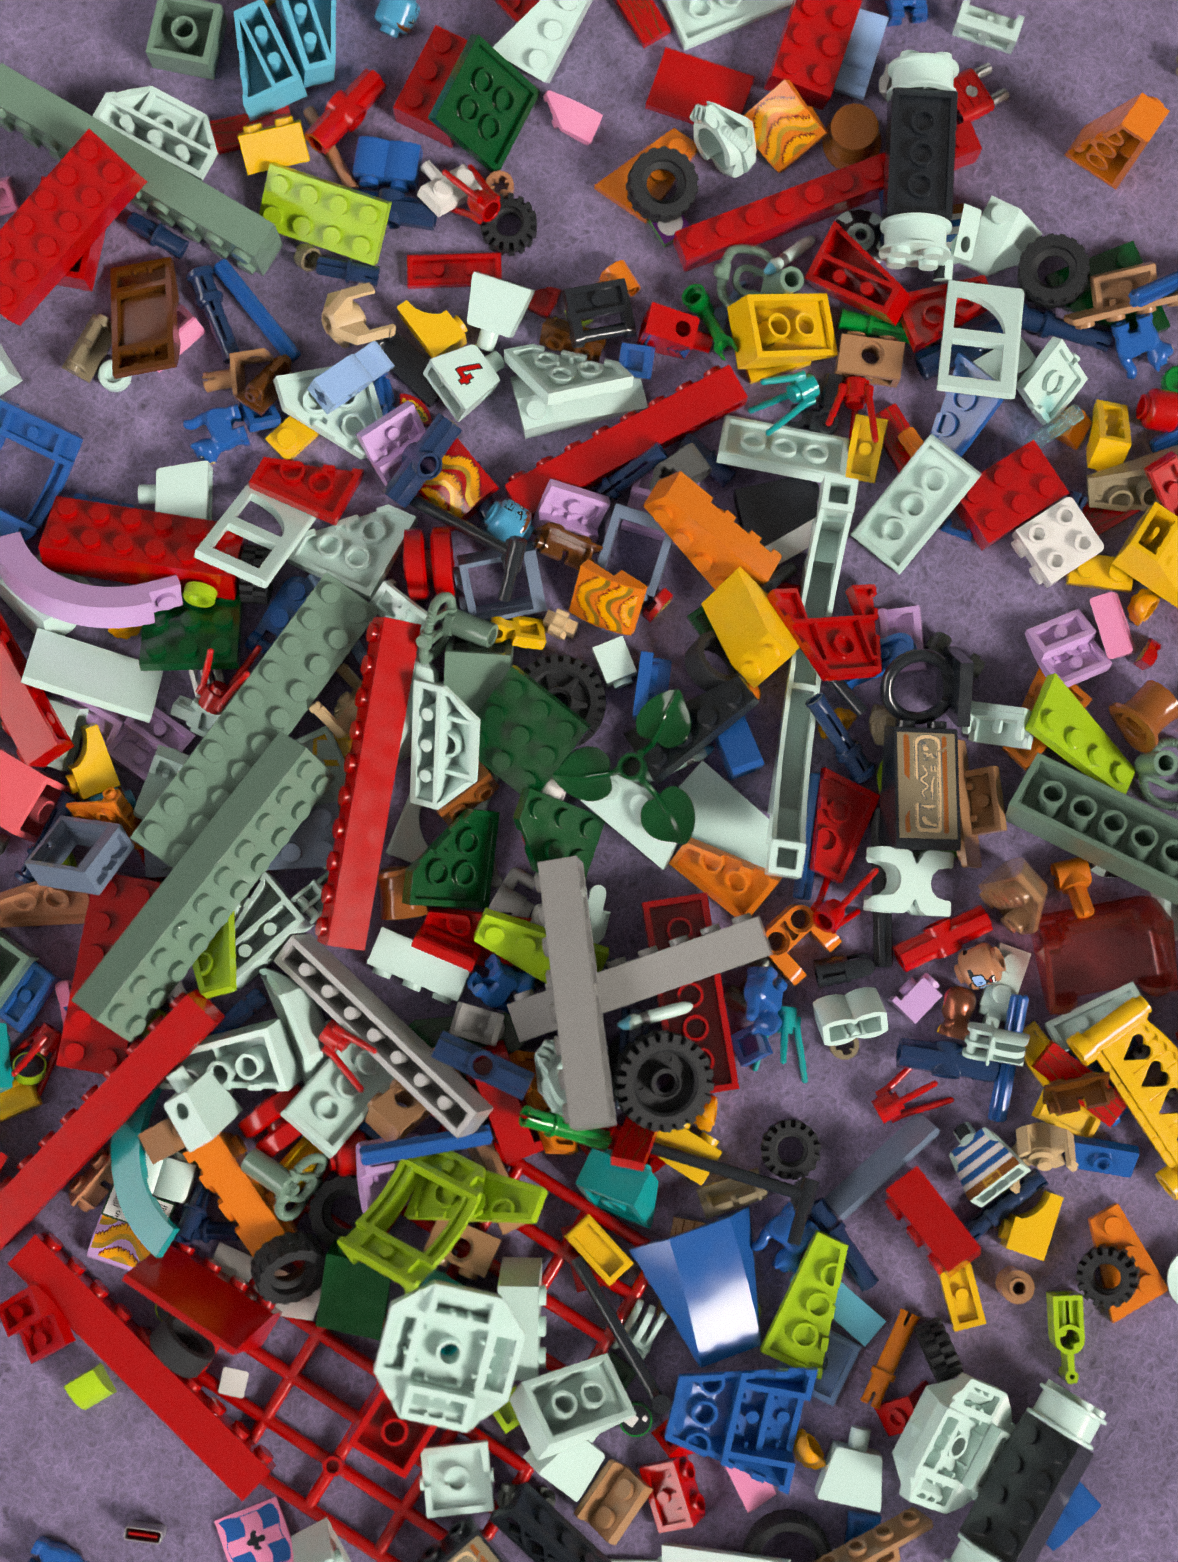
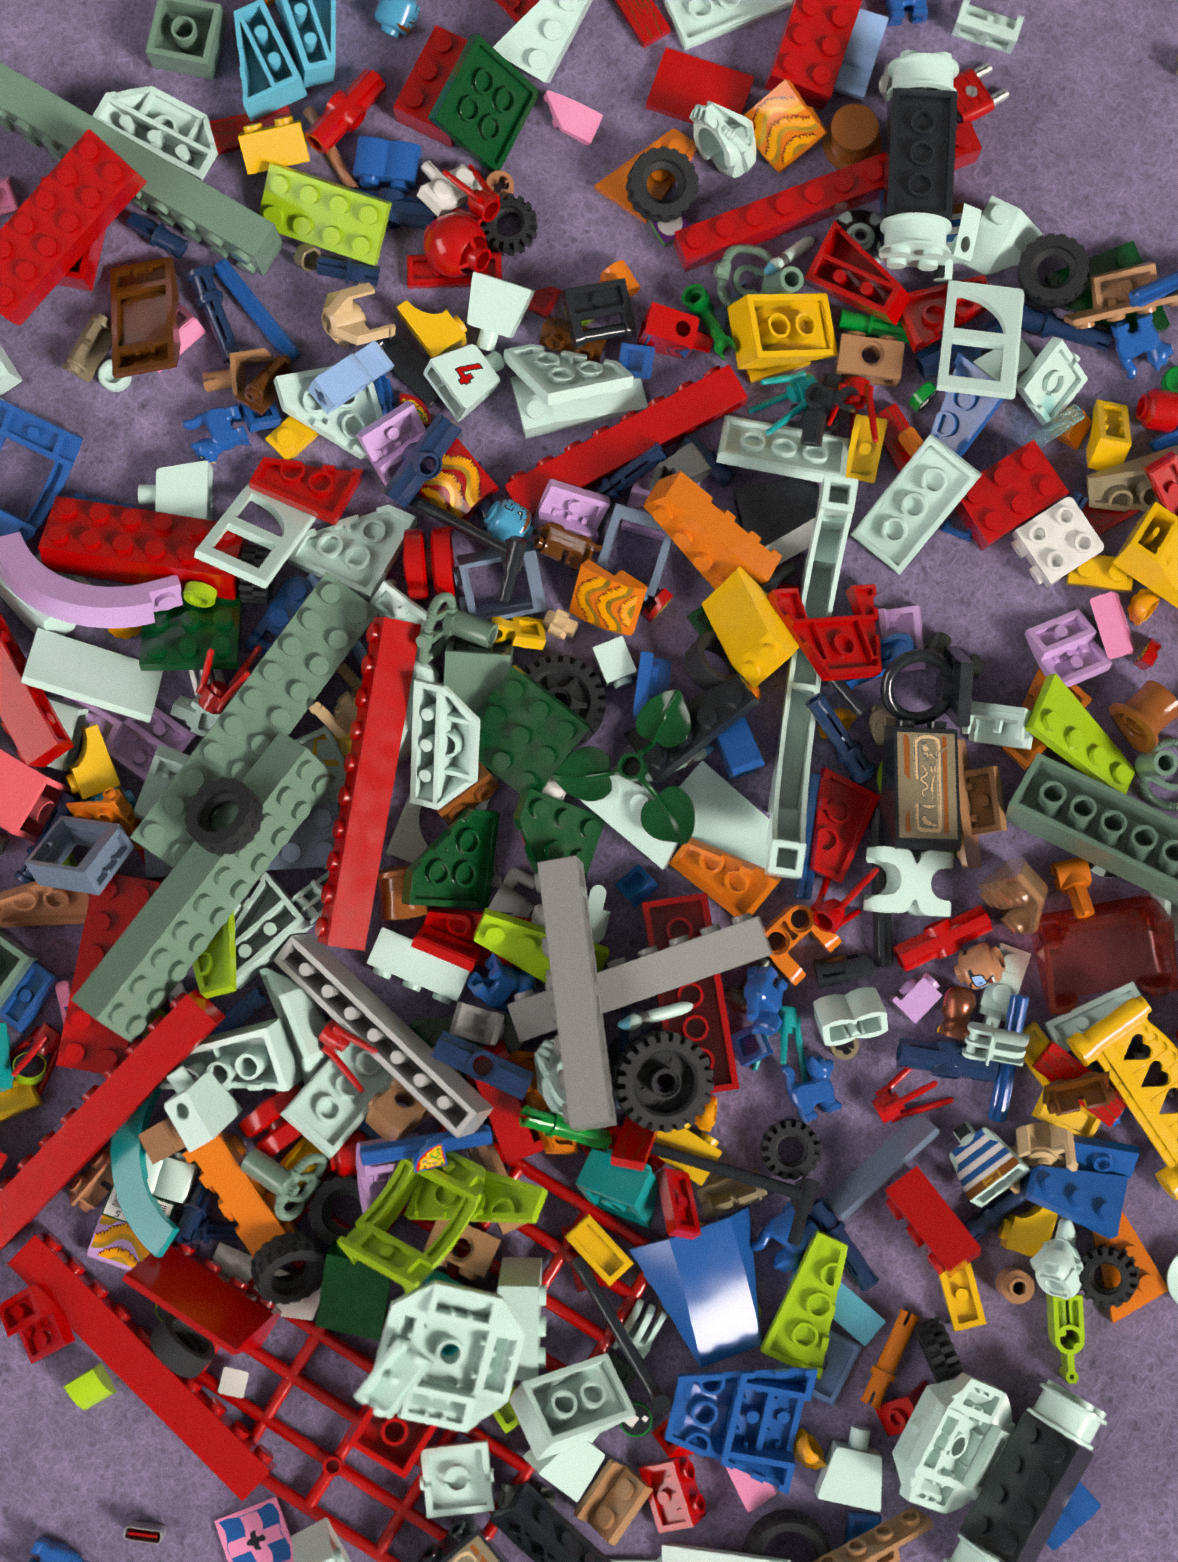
orange wedge [1064,92,1170,190] -> none
none -> black tyre [184,777,264,856]
none -> light aqua hinge [353,1339,434,1419]
none -> tile [412,1134,448,1173]
none -> red brick [423,212,491,278]
none -> blue plate [615,864,659,908]
none -> red plate [656,1168,701,1240]
none -> blue animal [781,1055,842,1123]
none -> black bar [800,383,859,447]
none -> green tile [908,381,938,413]
none -> blue wing [1025,1165,1128,1239]
none -> light aqua piece [1030,1217,1084,1300]

